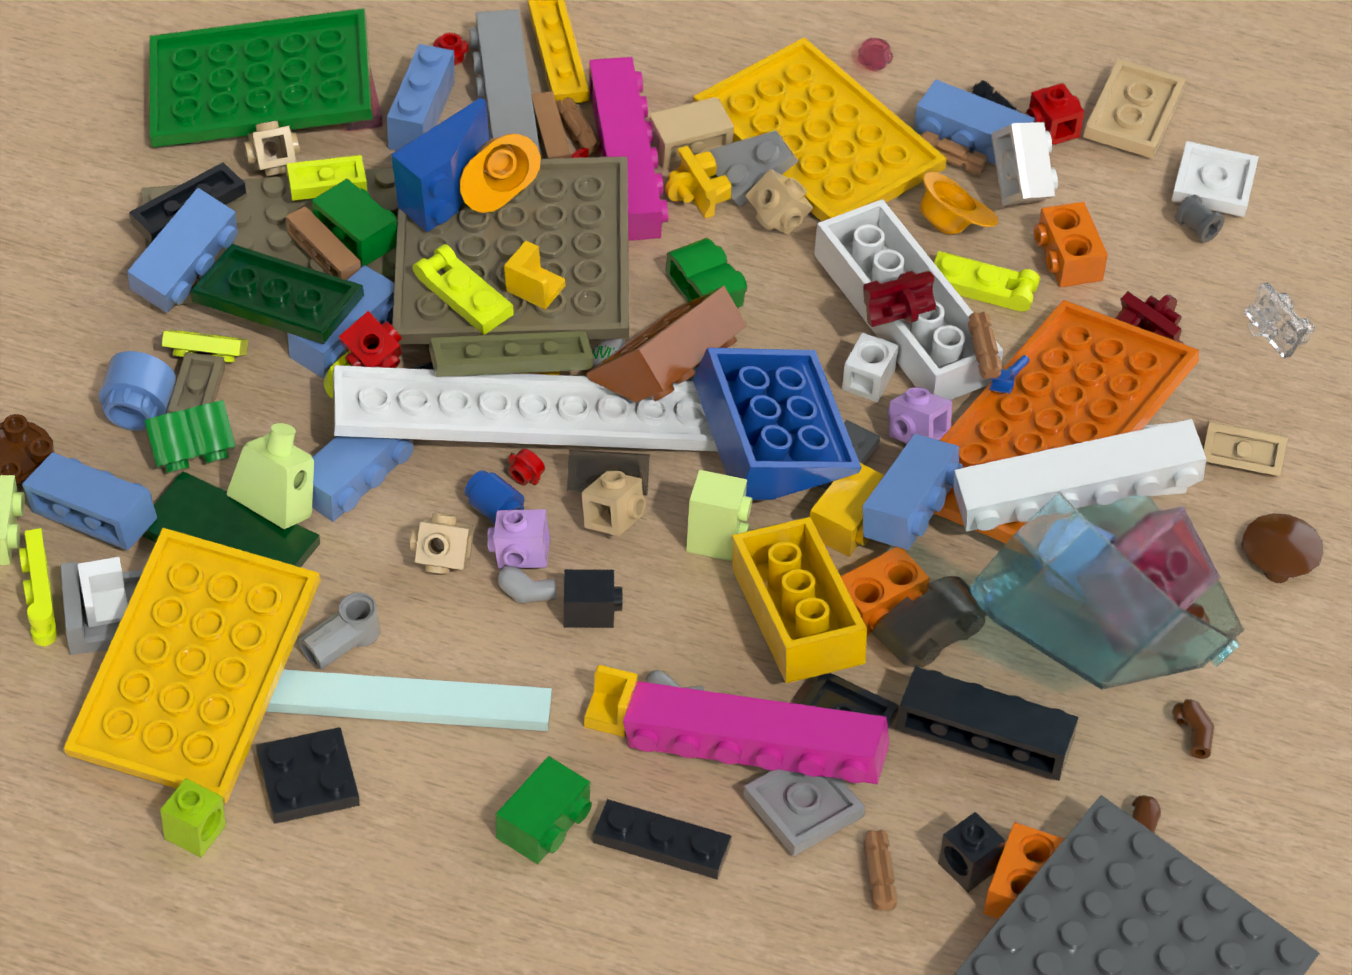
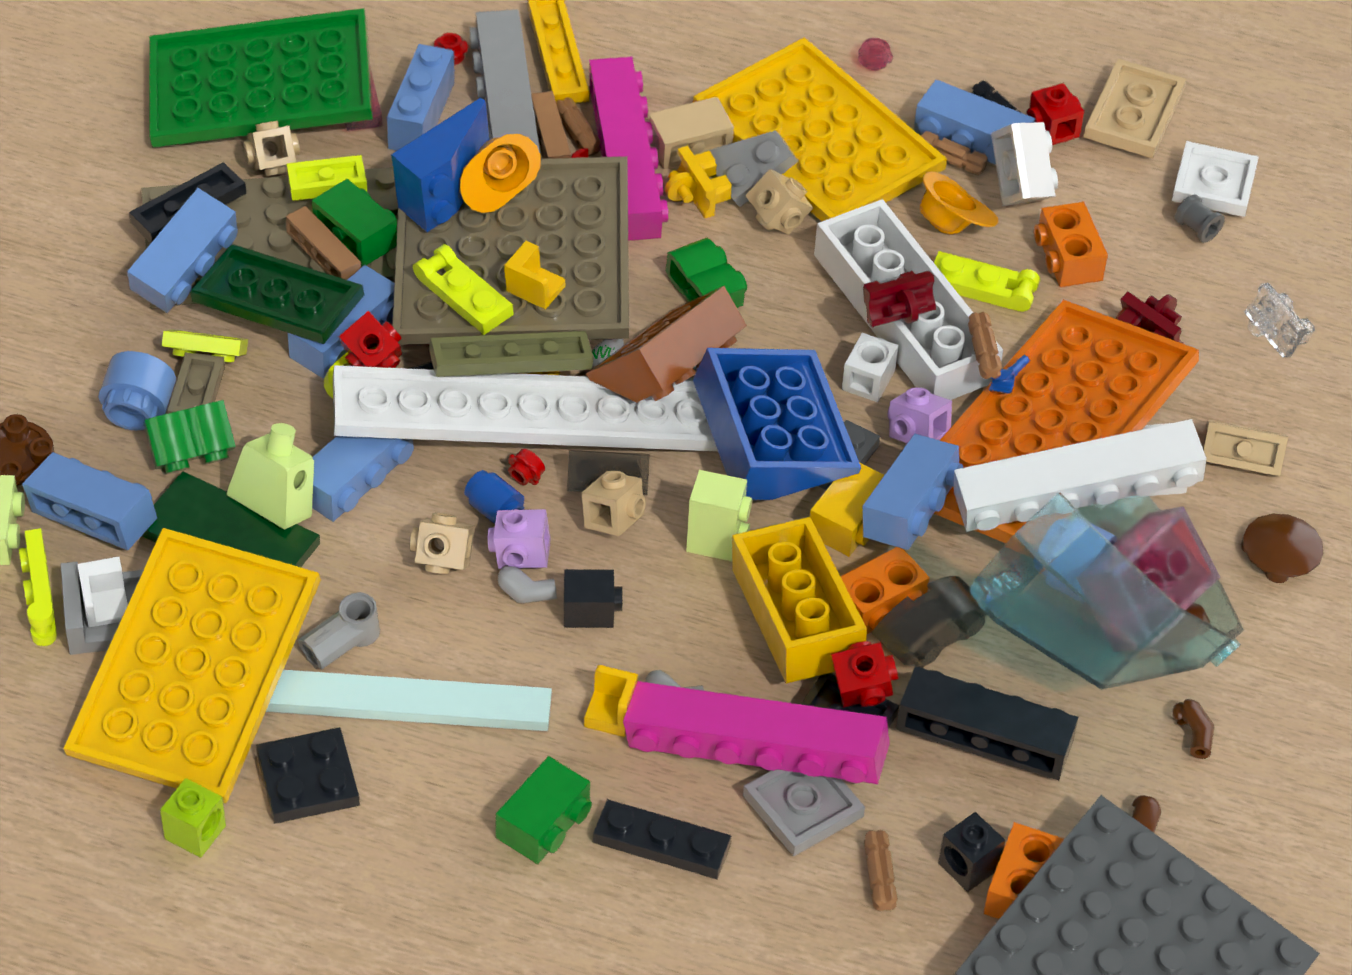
none -> red brick [831,641,899,707]

